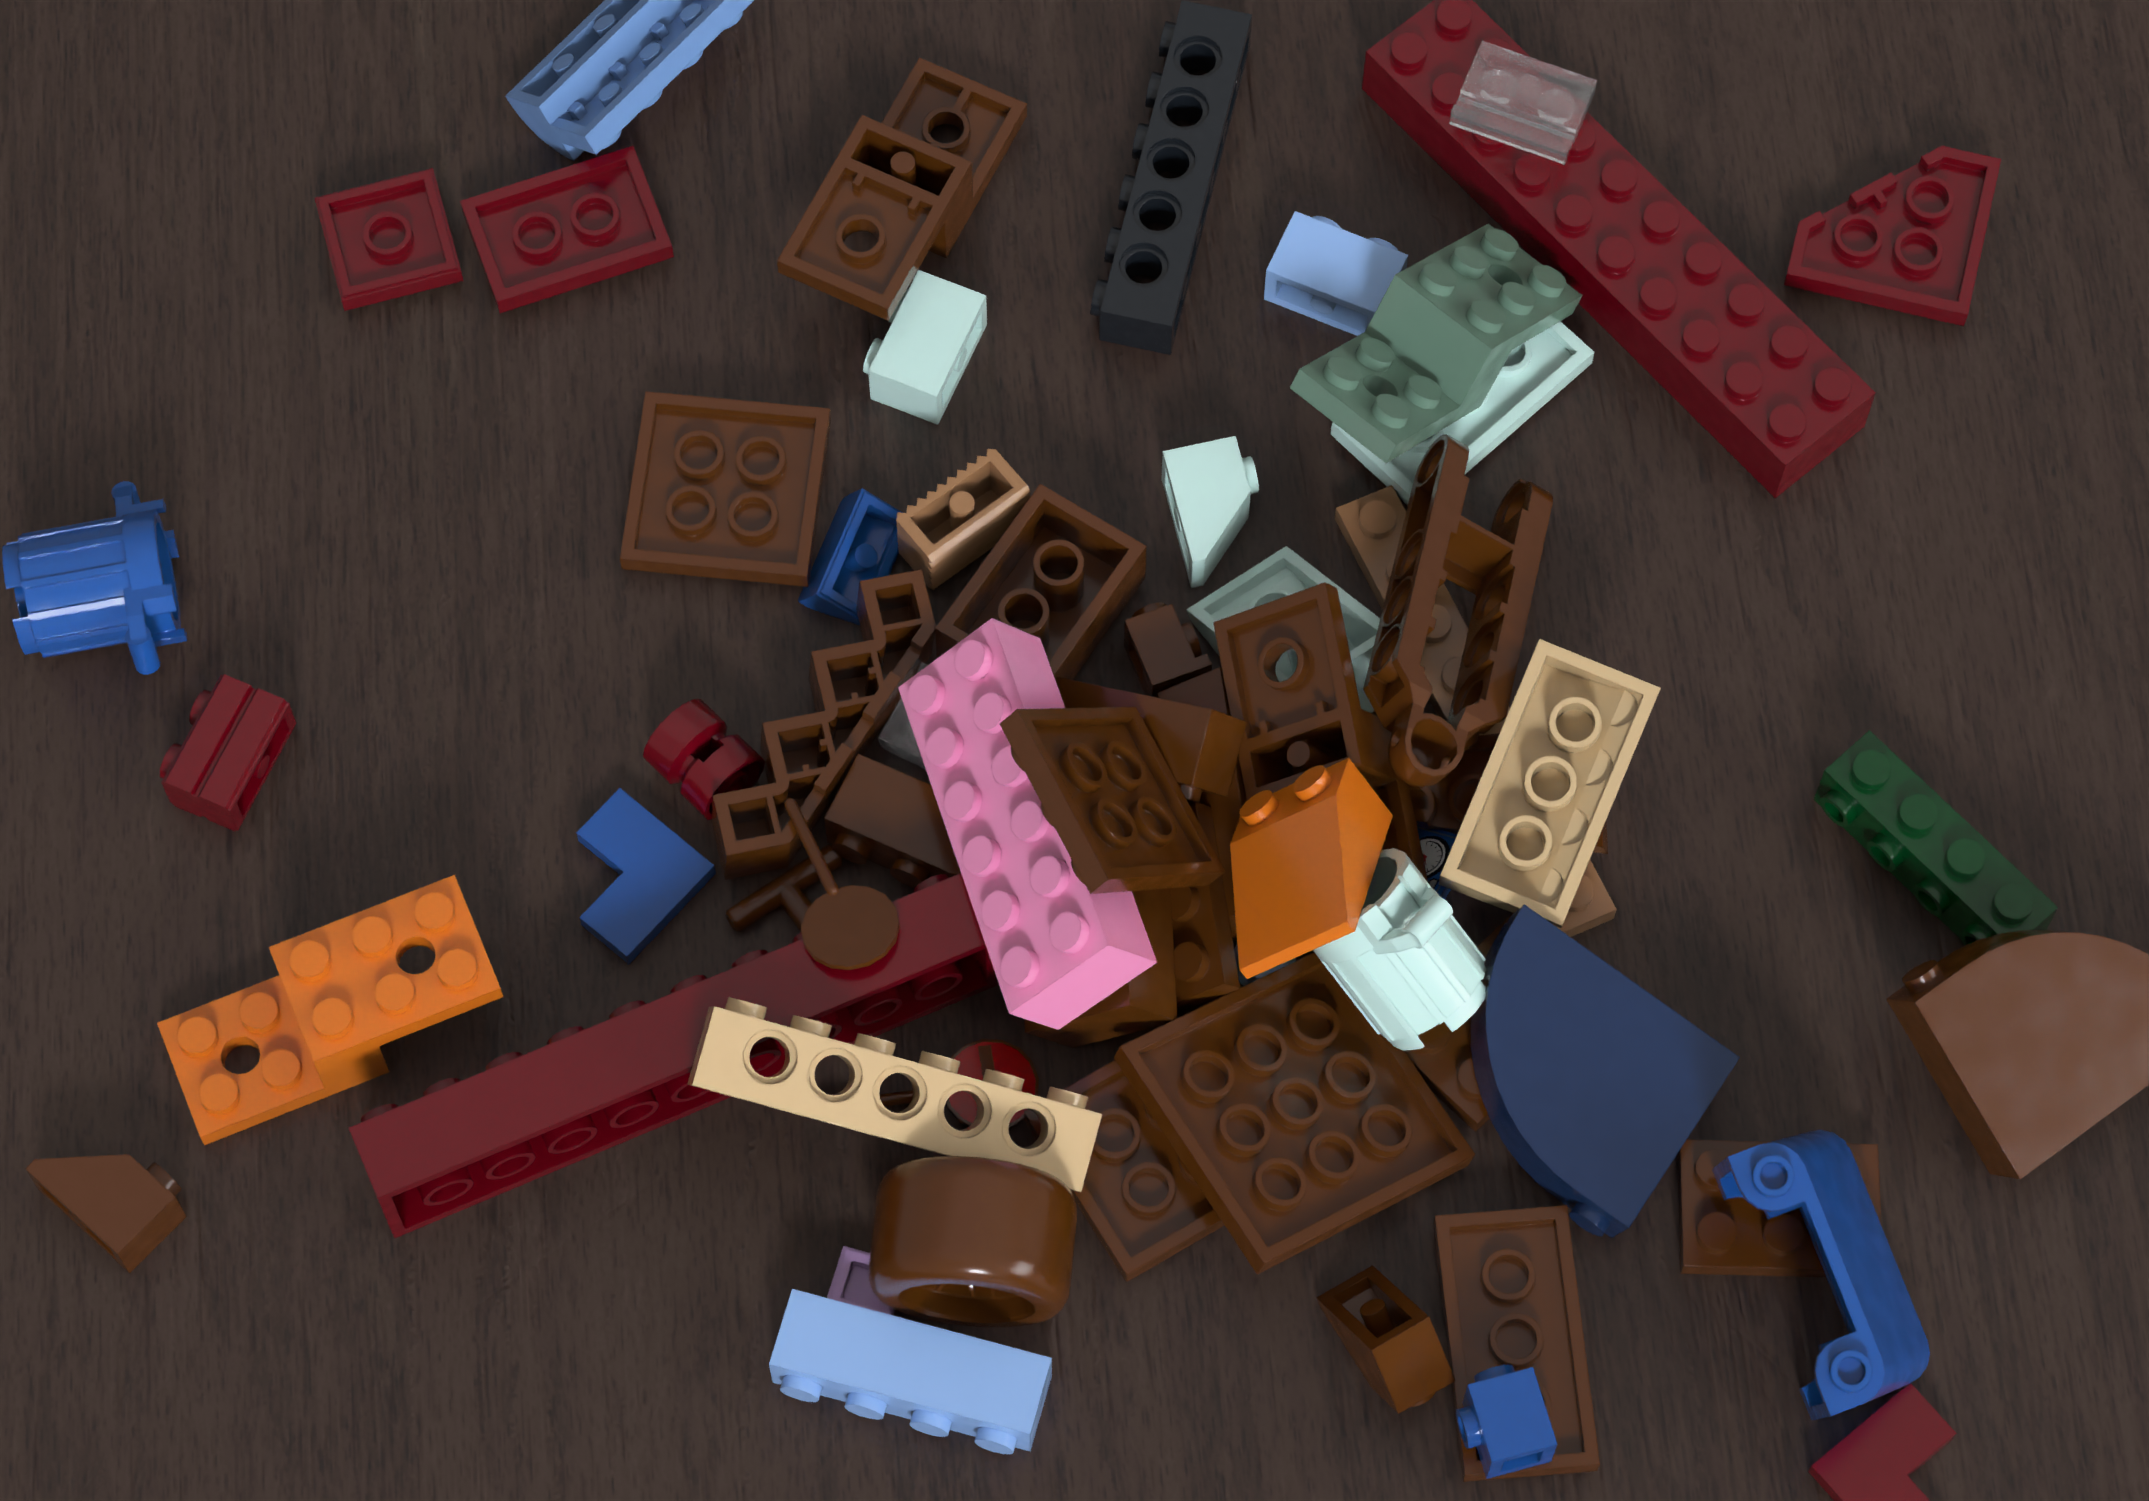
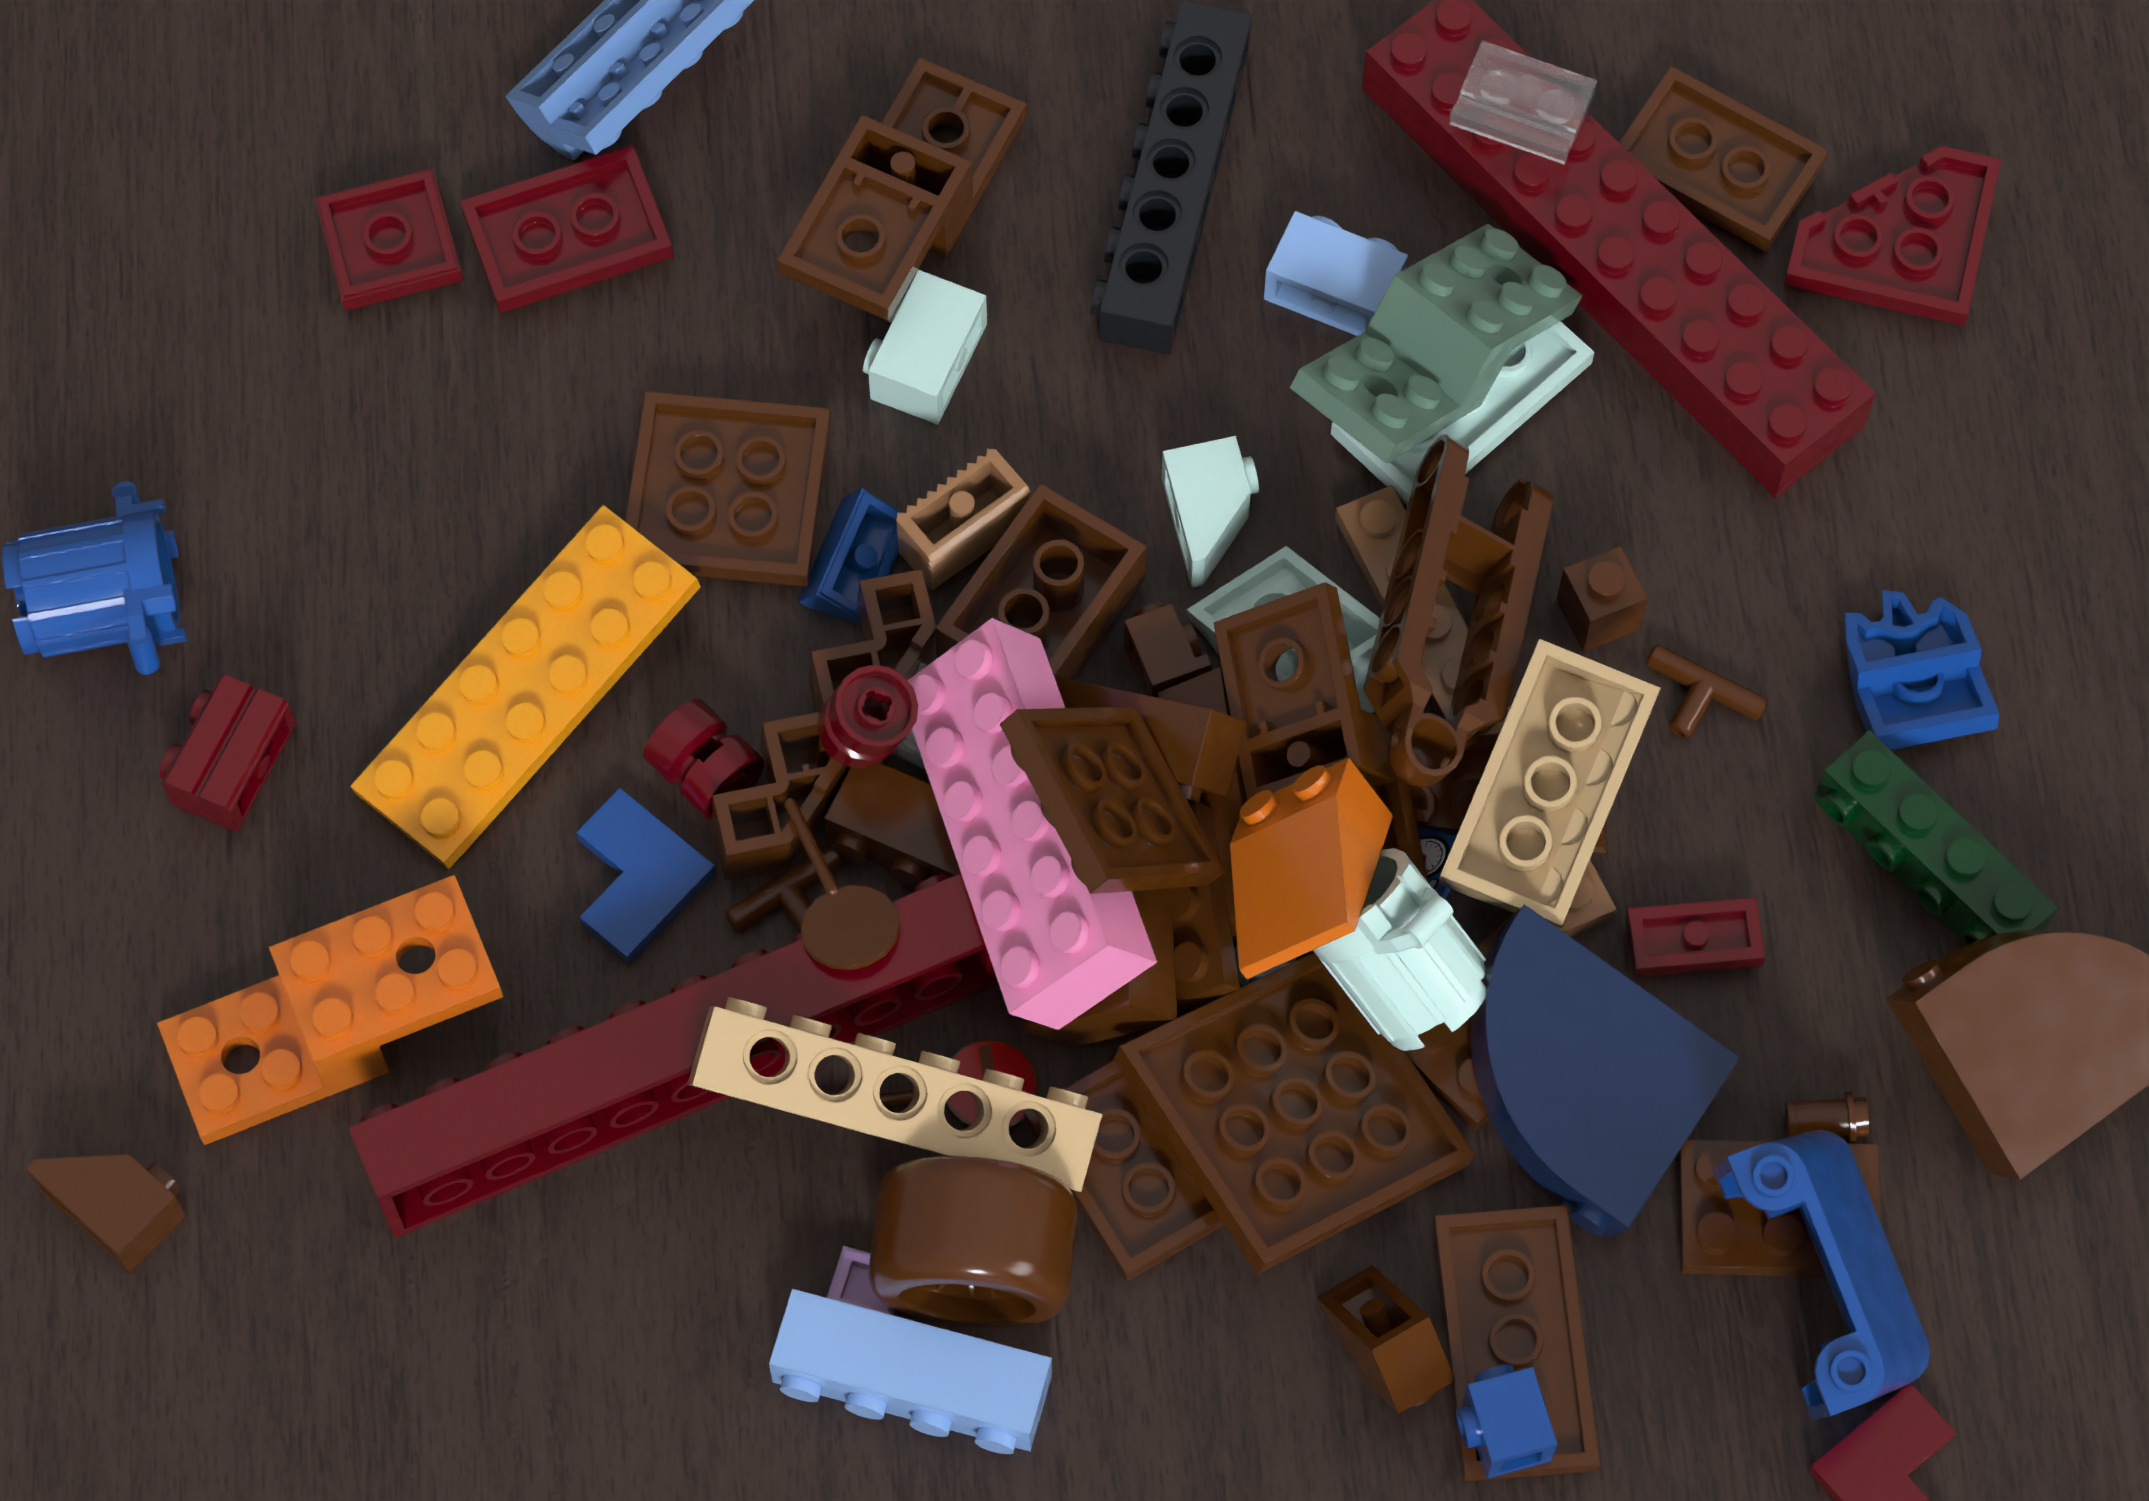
none -> light orange plate [350,505,701,870]
none -> dark red wheel [817,665,918,769]
none -> reddish brown brick [1556,546,1648,652]
none -> reddish brown plate [1619,66,1829,252]
none -> dark red plate [1625,897,1766,978]
none -> reddish brown piece [1646,644,1768,739]
none -> reddish brown pin [1785,1091,1869,1143]
none -> blue plate [1845,590,2000,750]

